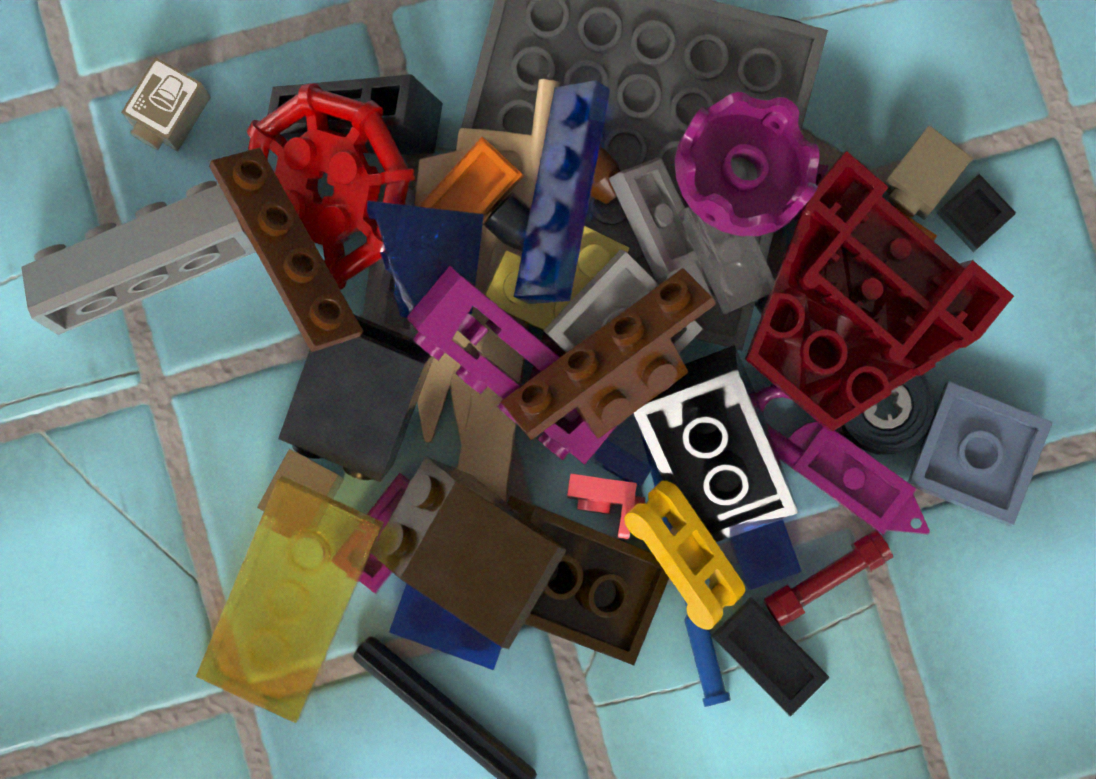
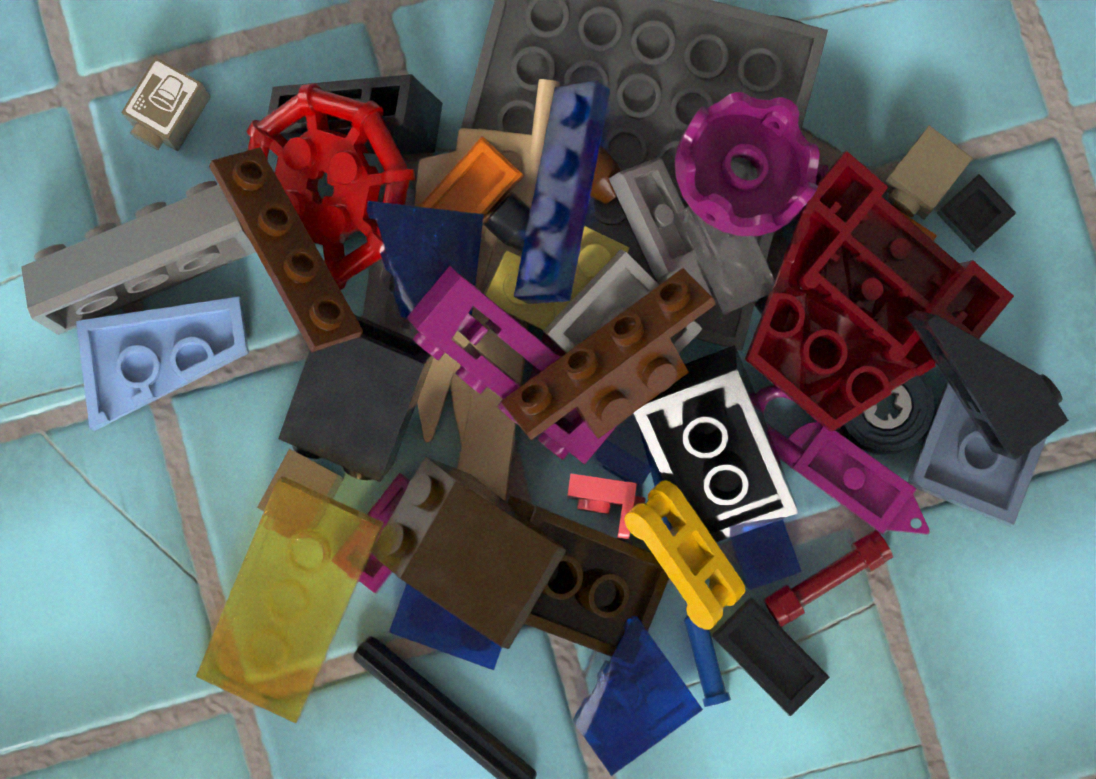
none -> light blue wing [76,296,249,431]
none -> clear blue slope [573,615,703,776]
none -> black slope [906,310,1069,460]

